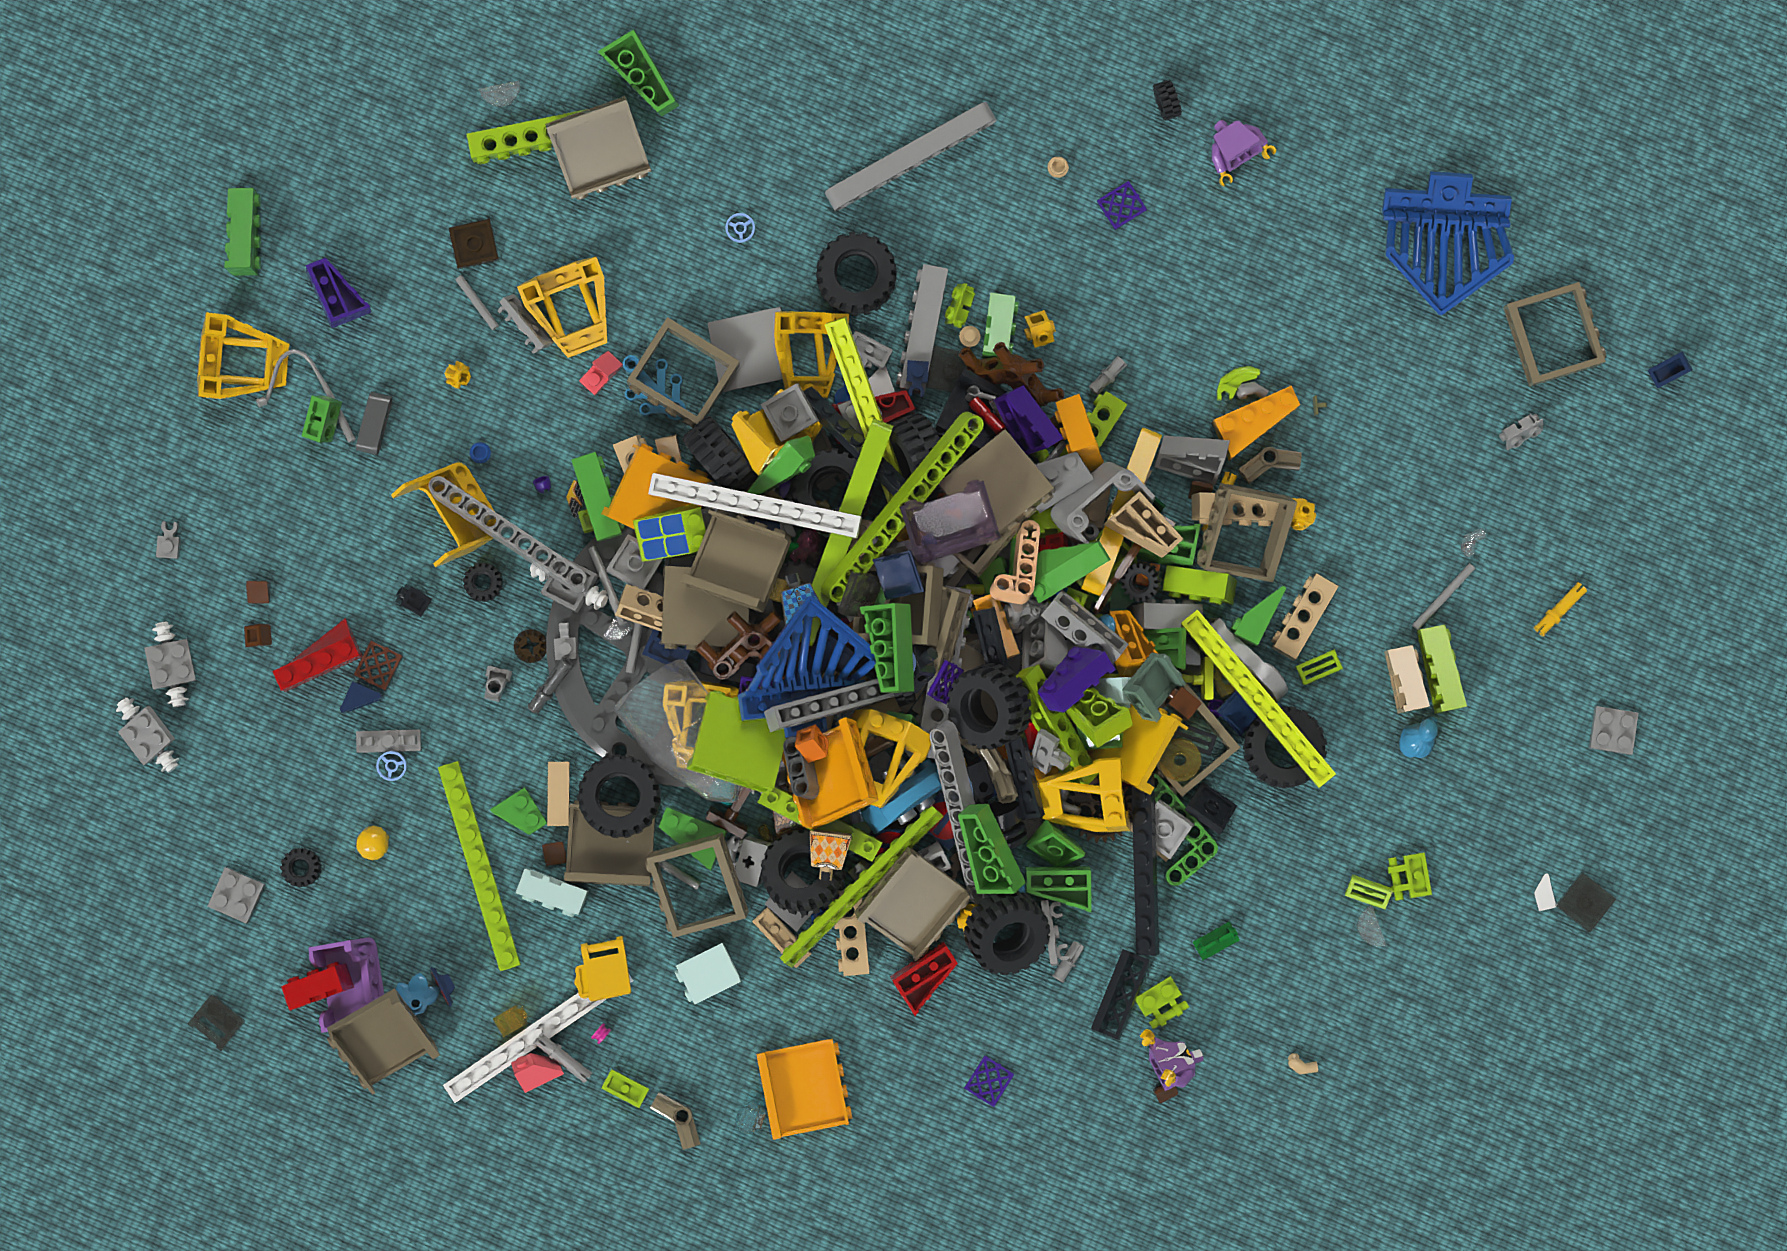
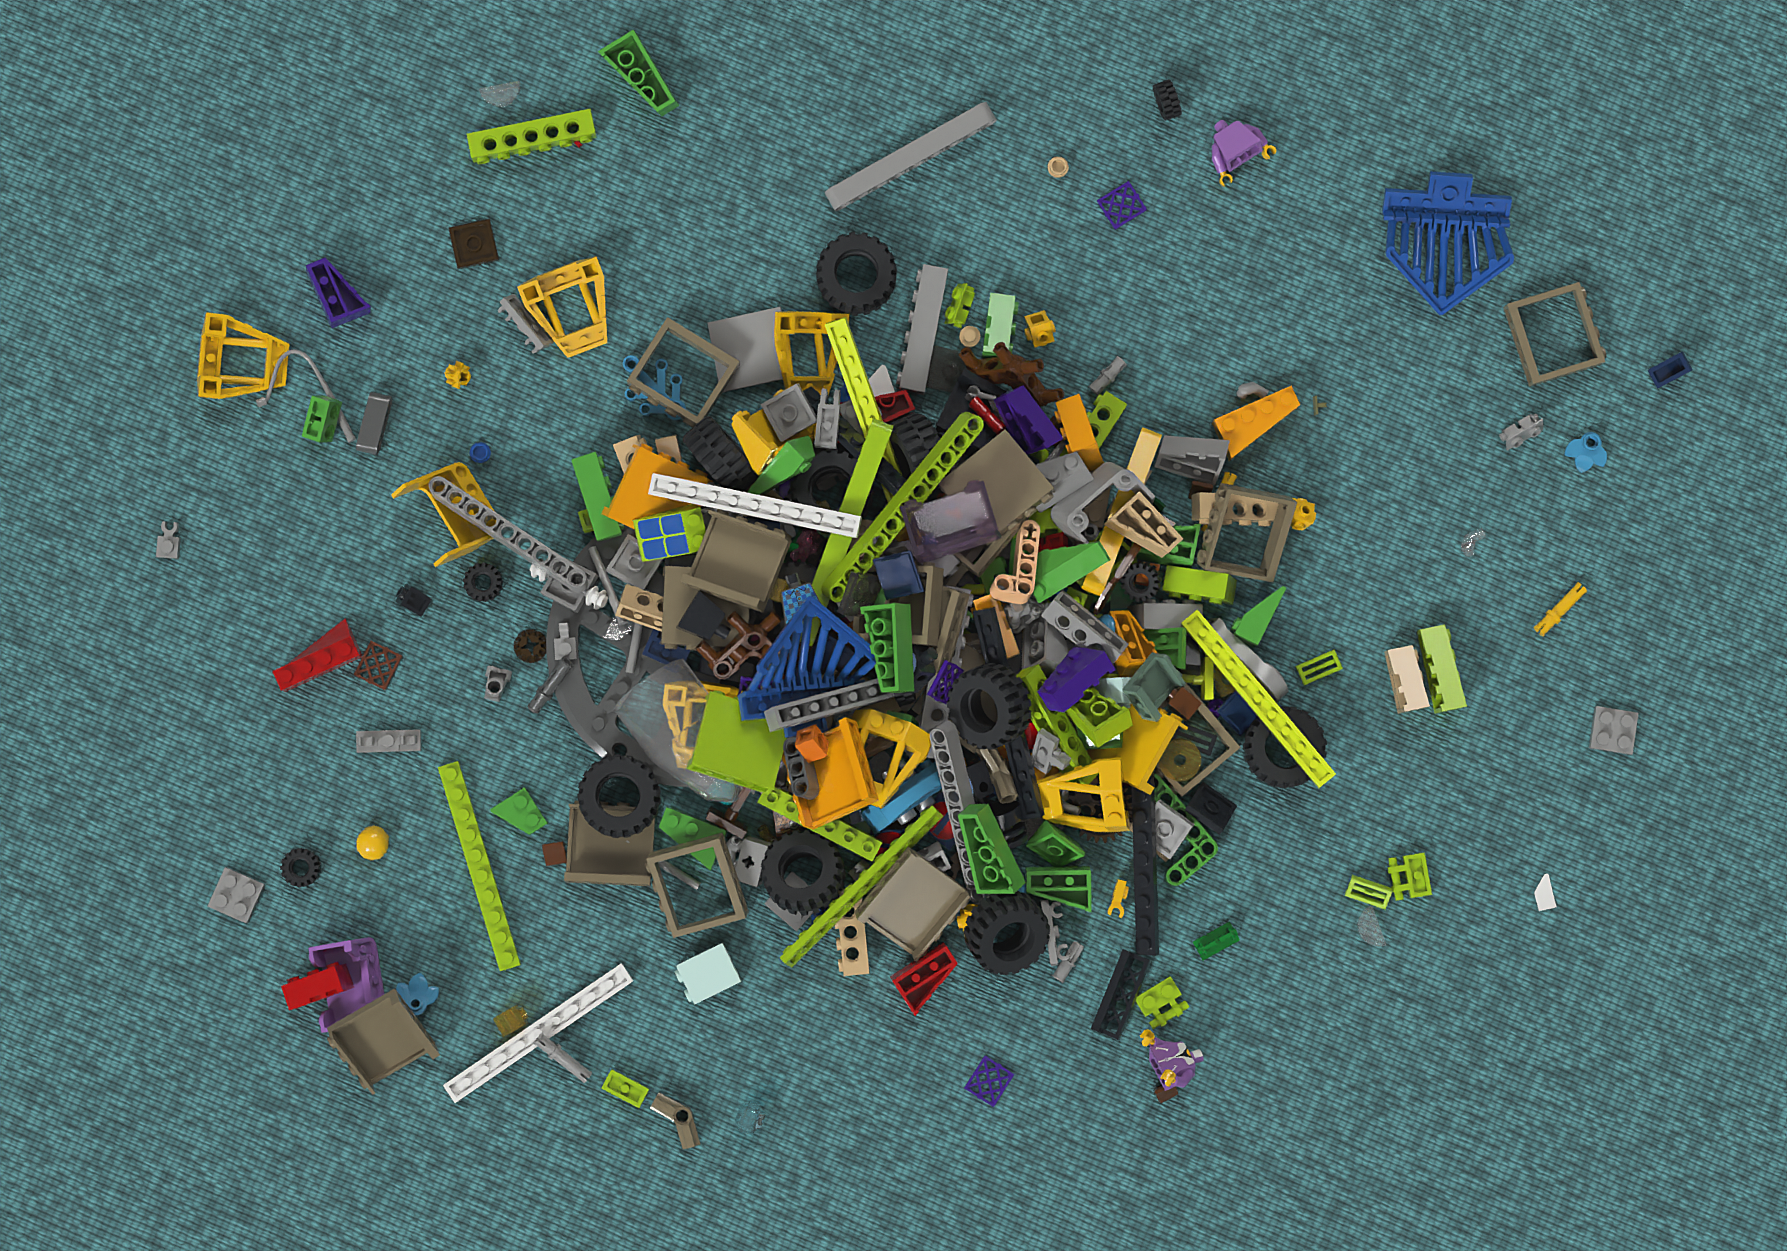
light grey plate [116,698,179,773] -> none
light grey plate [144,622,196,707] -> none
clear smoke plate [188,994,245,1051] -> none
bright green wedge [224,188,261,276] -> none
reddish brown slope [244,624,272,647] -> none
reddish brown slope [246,581,270,604] -> none
dark blue slope [340,681,385,714] -> none
light blue piece [376,751,407,781] -> none
dark blue piece [429,967,455,1008] -> none
light grey bar [455,275,499,330] -> none
coral slope [511,1053,564,1093] -> none
light aqua wedge [516,869,589,918] -> none
dark purple hinge [533,476,551,493] -> none
dark tan panel [545,96,651,200] -> none
tan tile [547,762,570,826] -> none
sticker [566,480,584,518] -> none
yellow piece [574,936,631,1002] -> none
coral slope [579,351,623,396] -> none
dark pink bush [591,1023,611,1044] -> none
light blue piece [725,213,755,243] -> none
tan tile [752,907,812,968] -> none
light orange panel [756,1038,853,1140] -> none
torso [810,829,852,881] -> none
light grey hinge [853,331,893,369] -> none
dark blue plate [906,360,929,398] -> none
lime piece [1216,366,1260,401] -> none
dark tan piece [1238,447,1302,484] -> none
tan brick [1271,573,1338,661] -> none
tan arm [1288,1053,1318,1074] -> none
dark azure hair [1399,717,1438,758] -> none
light grey bar [1412,563,1475,630] -> none
clear smoke plate [1555,872,1616,933] -> none
none -> black torso [676,591,731,641]
none -> light grey hinge [815,389,841,449]
none -> yellow plate [1107,879,1129,918]
none -> dark azure plate [1564,432,1607,473]

